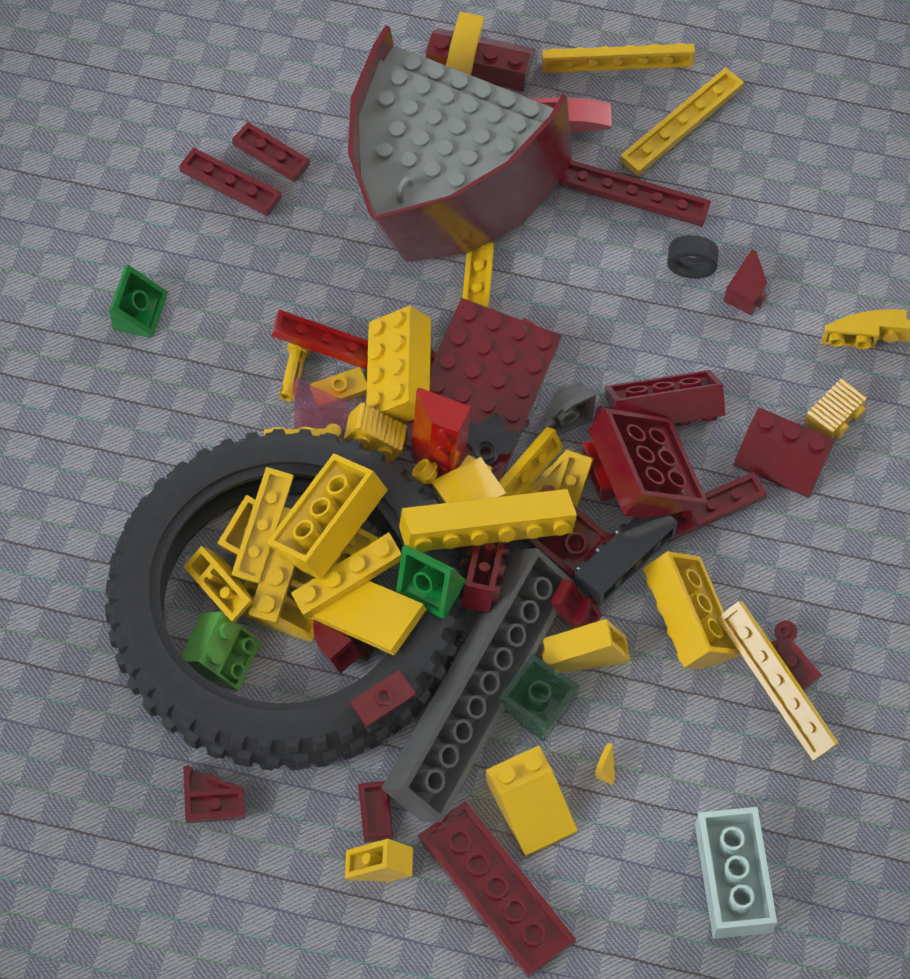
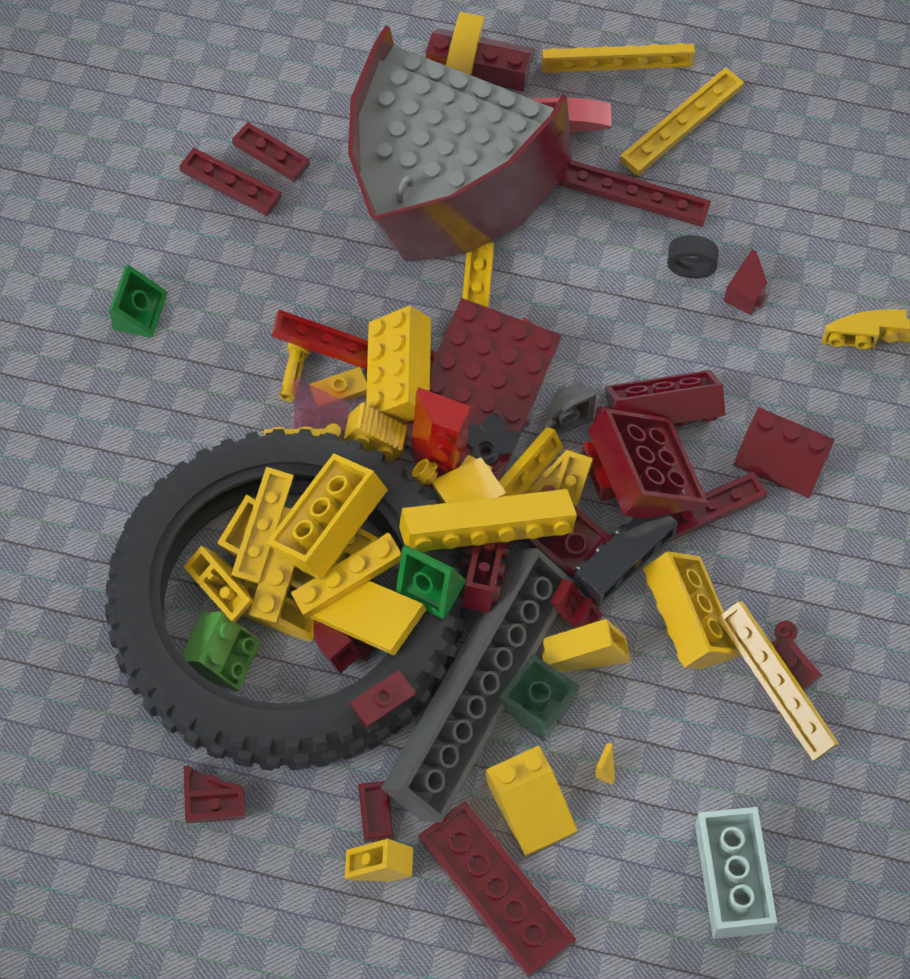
yellow brick [804,378,867,439] -> none

